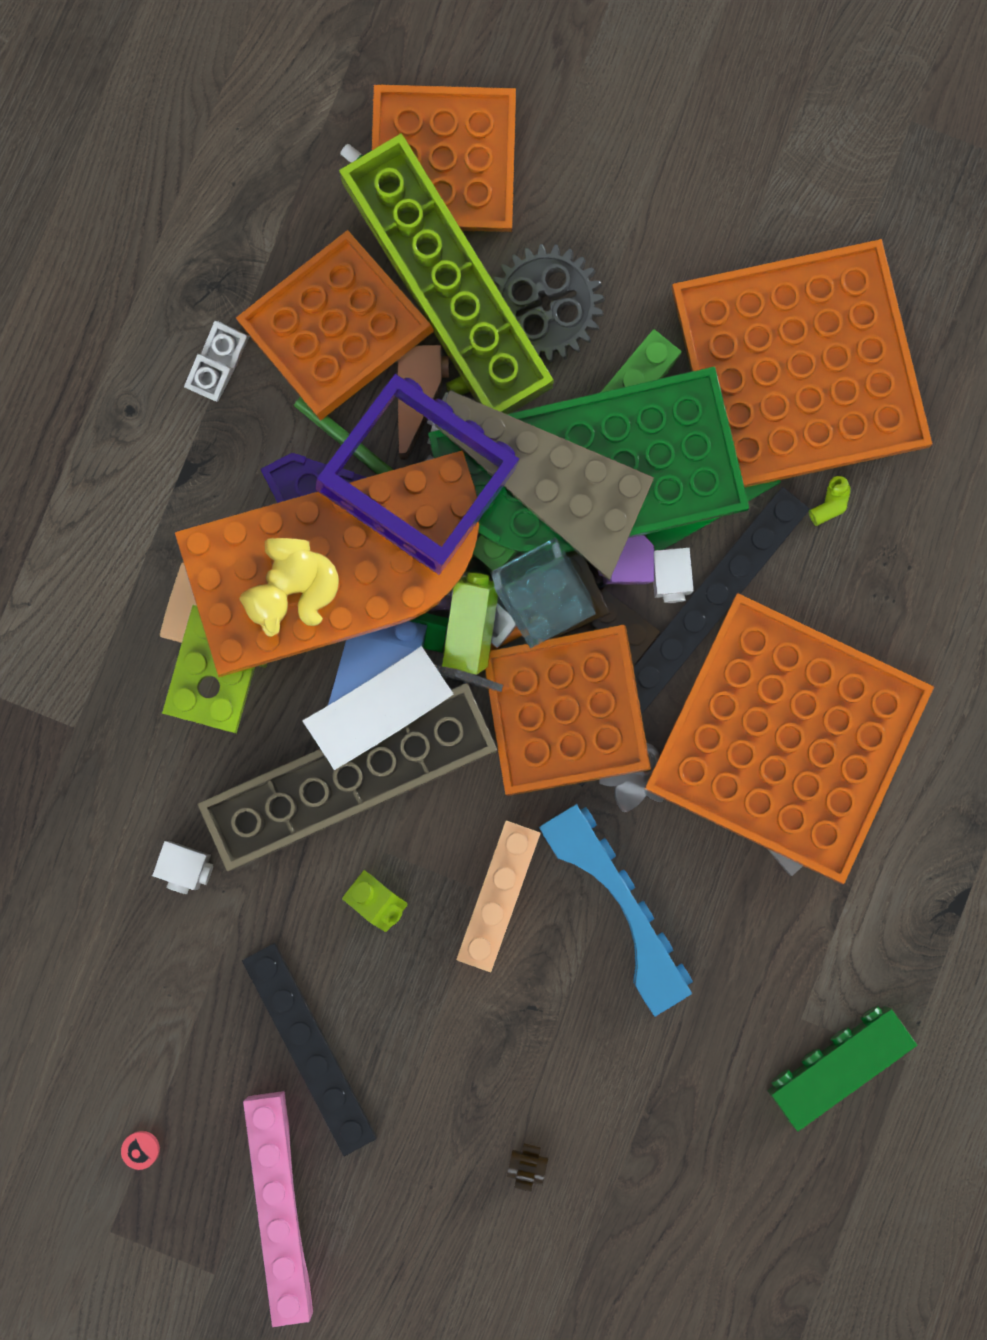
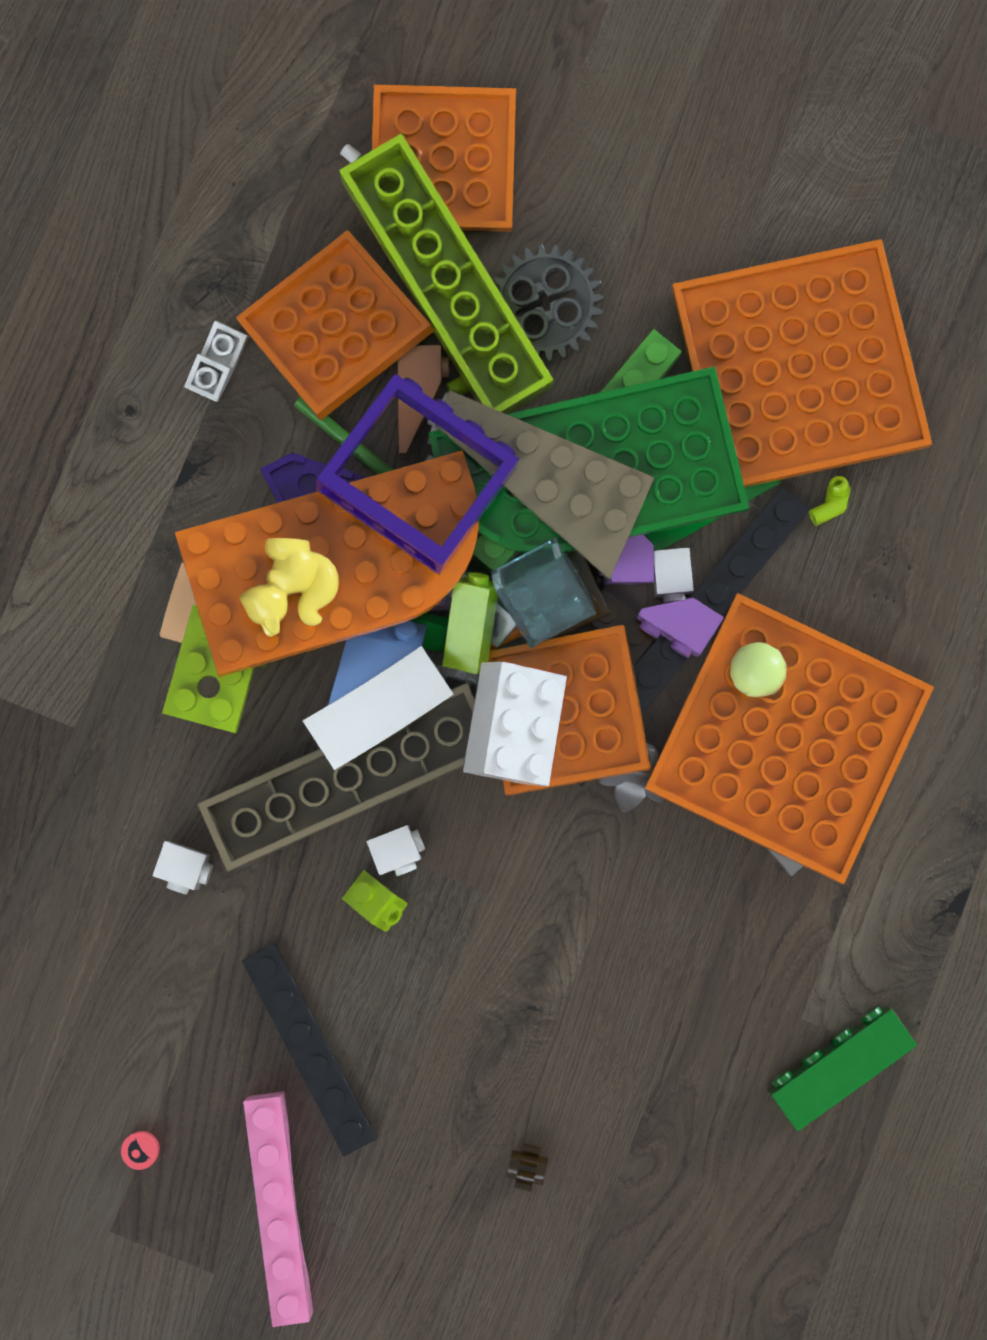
light nougat brick [456,820,540,972] -> none
dark azure arch [538,804,693,1017] -> none
none -> white brick [366,825,425,876]
none -> white brick [463,662,567,786]
none -> medium lavender slope [636,598,724,658]
none -> yellowish green hair [730,642,787,697]

